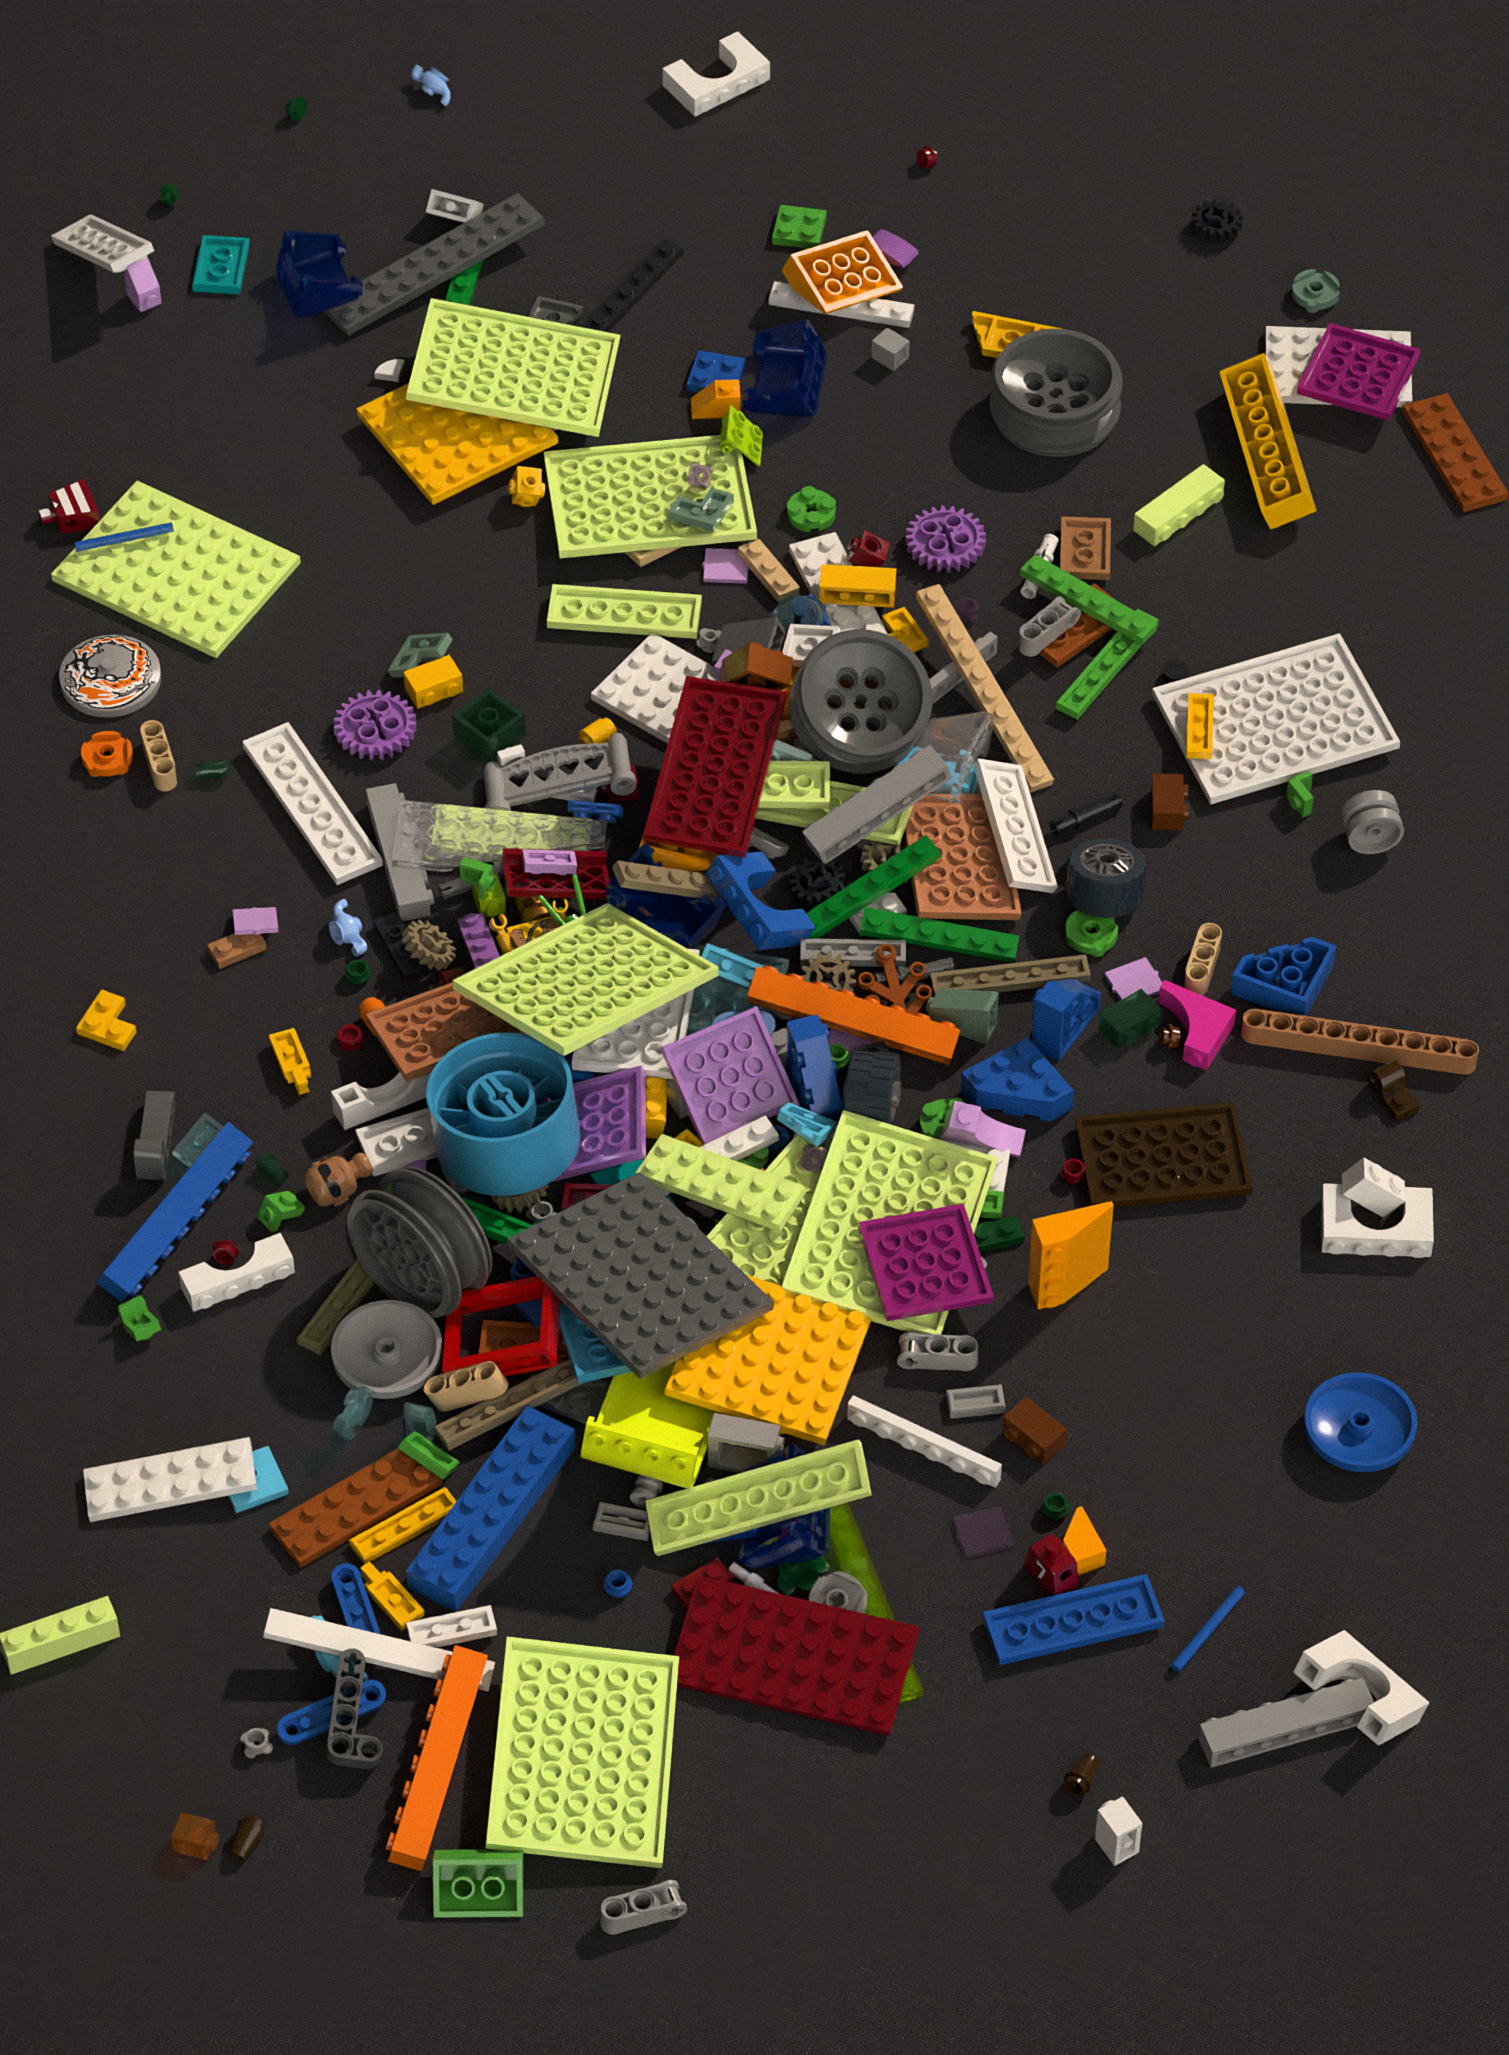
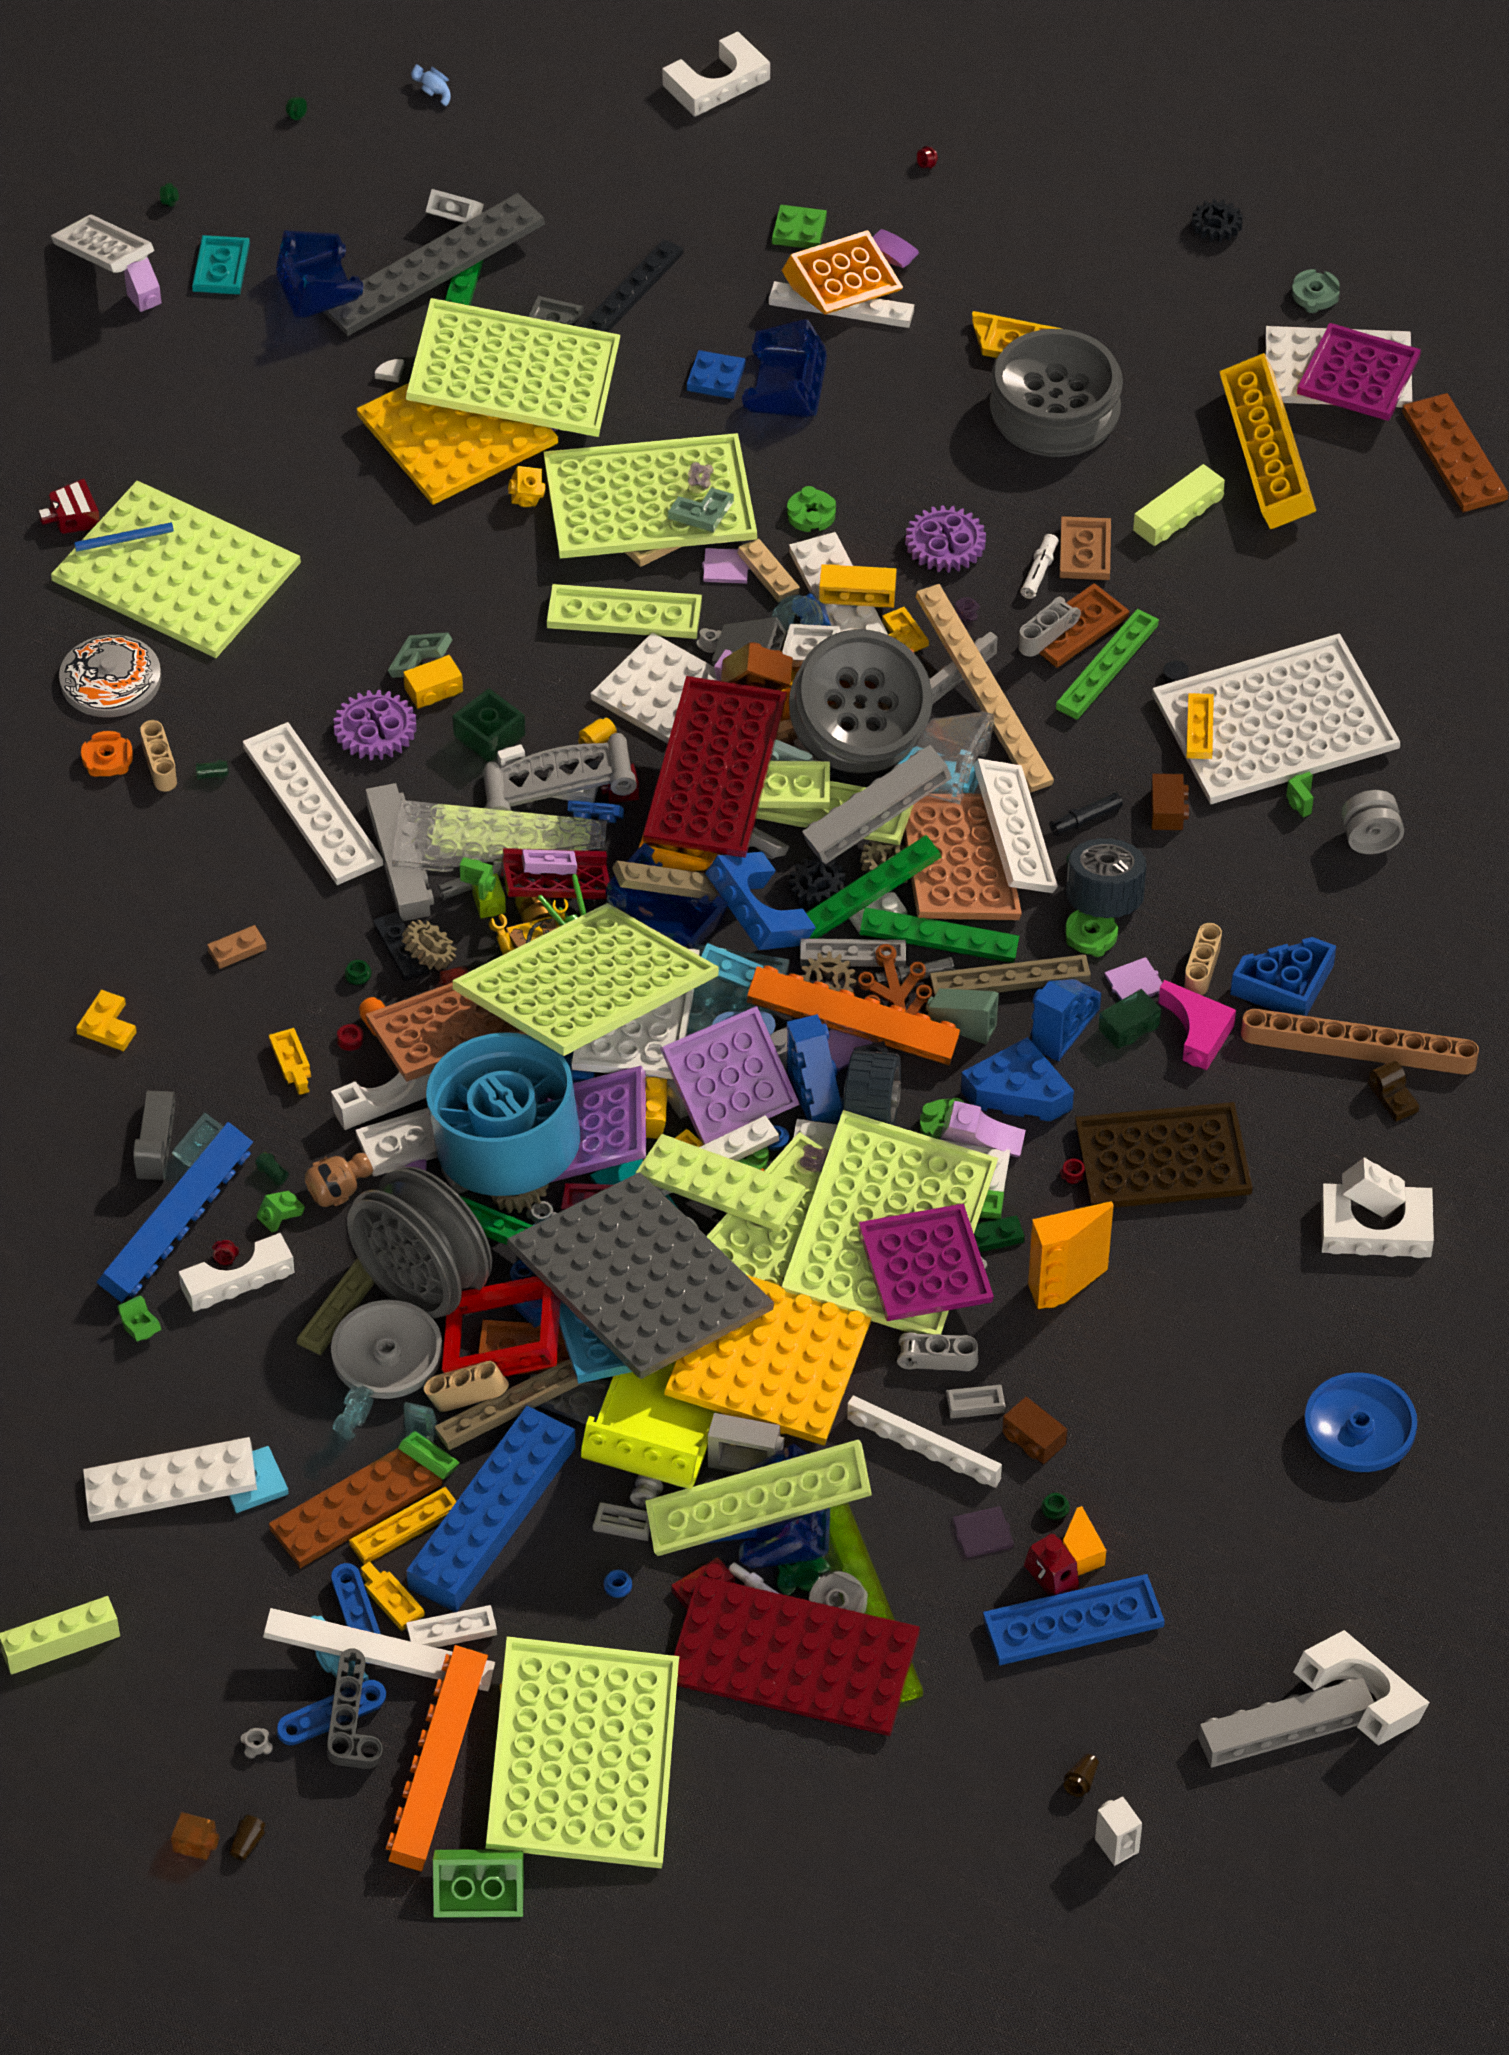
lavender piece [233,907,278,935] -> none
light blue piece [329,899,367,957] -> none
medium lavender plate [457,913,500,969] -> none
light grey piece [600,1880,688,1935] -> none
light orange slope [691,380,740,419] -> none
lime hinge [719,404,763,467] -> none
medium azure wing [777,1102,837,1146] -> none
bright green plate [829,1044,851,1069] -> none
dark red brick [848,530,890,568] -> none
light grey panel [872,328,910,371] -> none
bright green plate [1020,554,1157,645] -> none
reddish brown plate [1159,1024,1180,1050] -> none
blue bar [1170,1586,1245,1673] -> none

